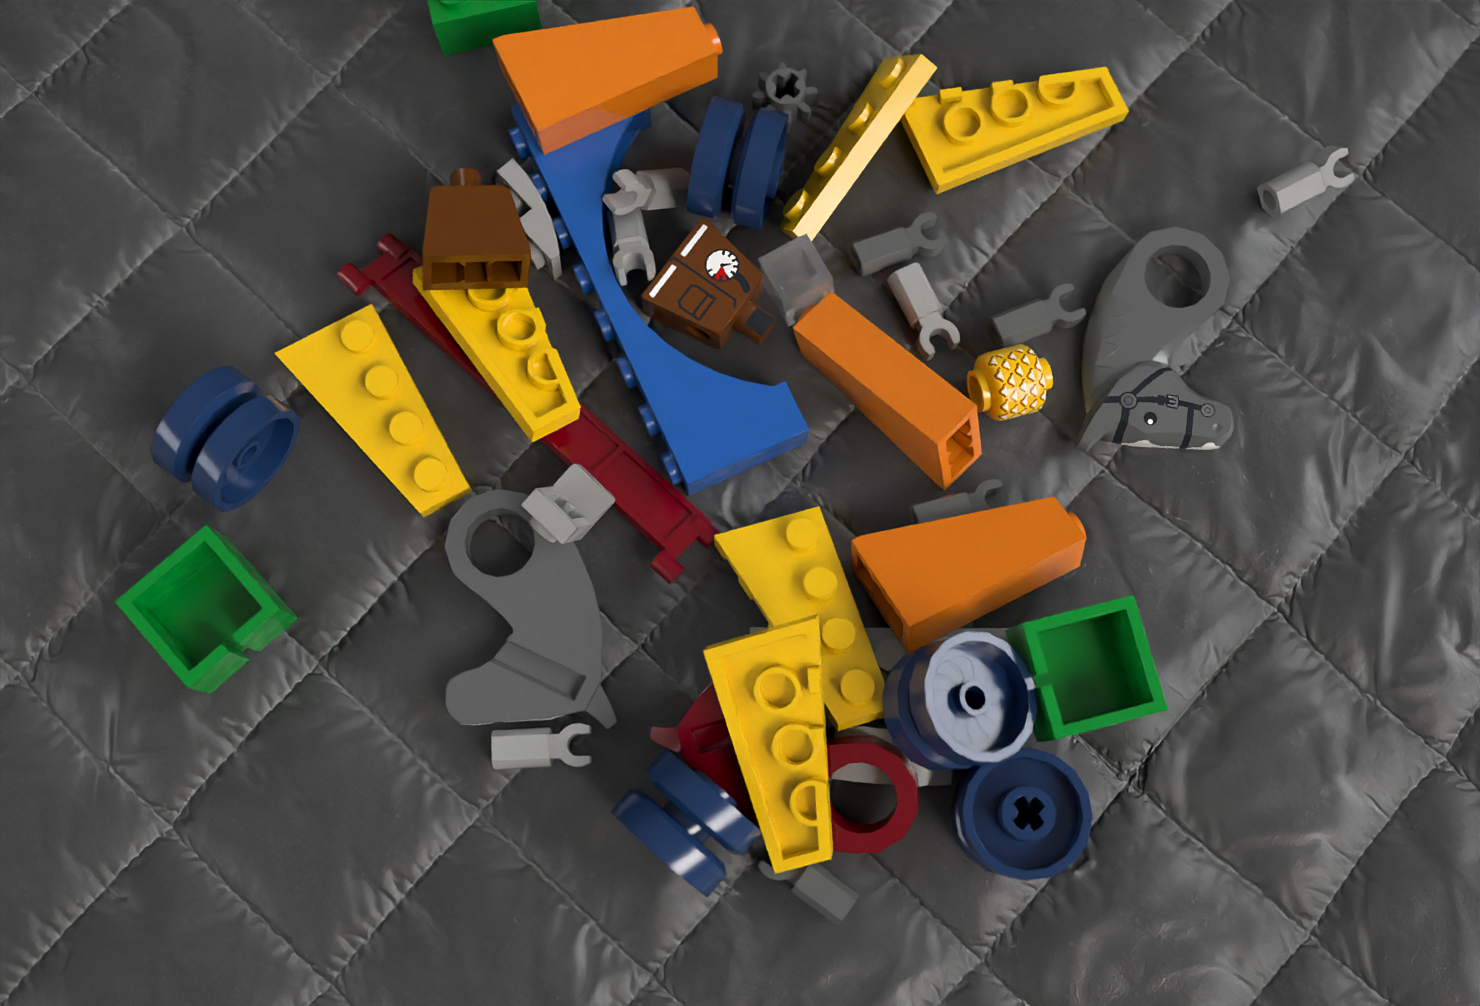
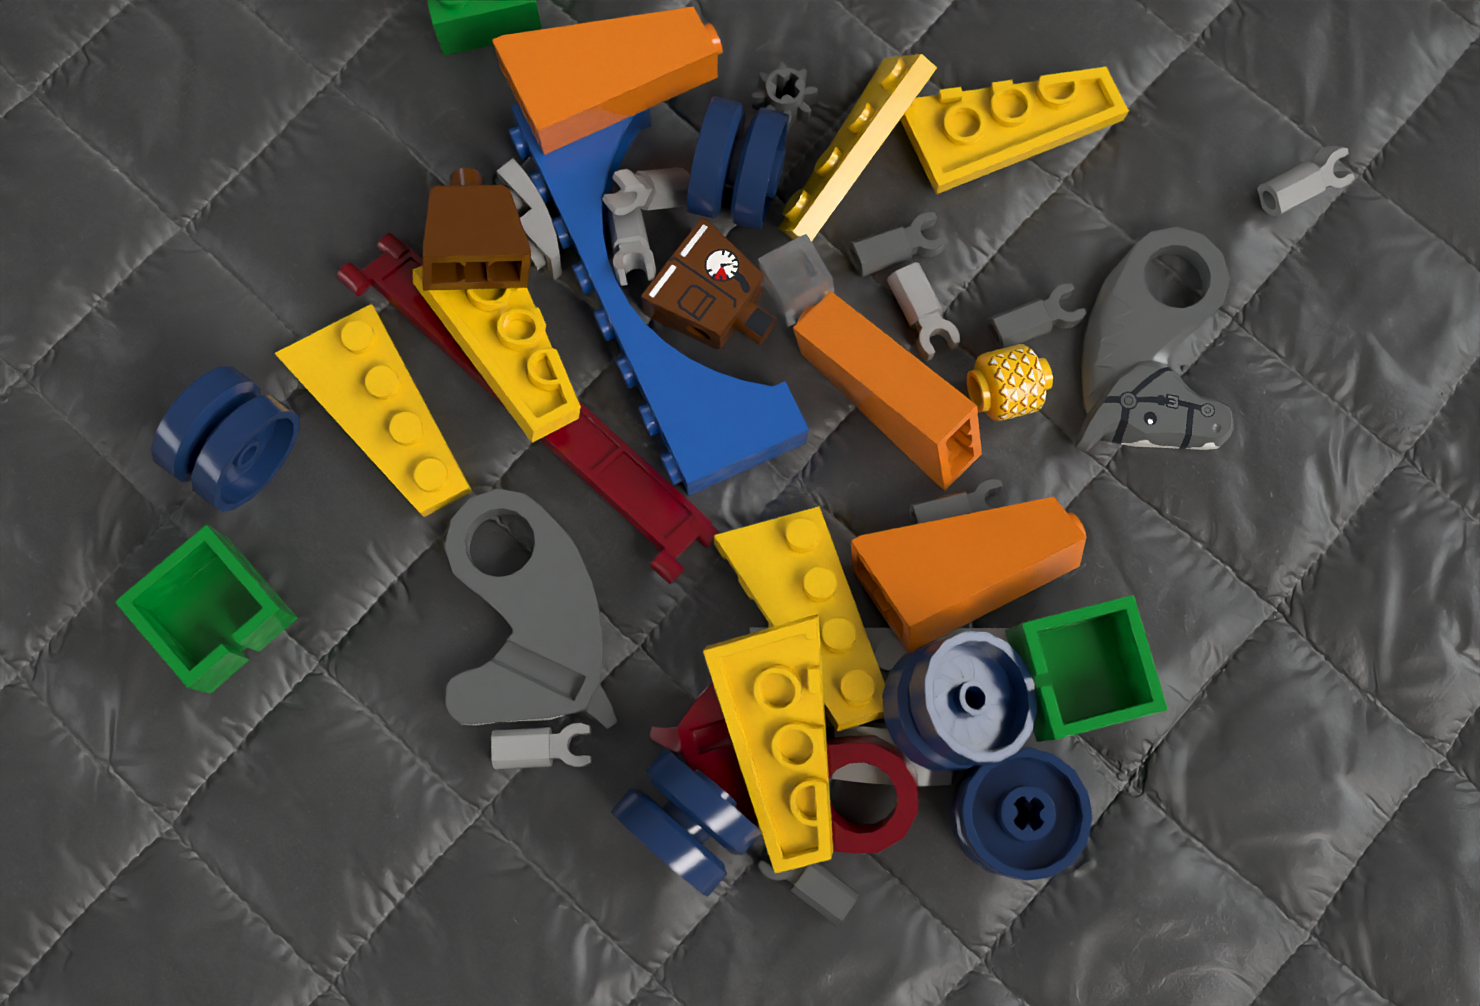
light grey bracket [522,464,615,544] -> none

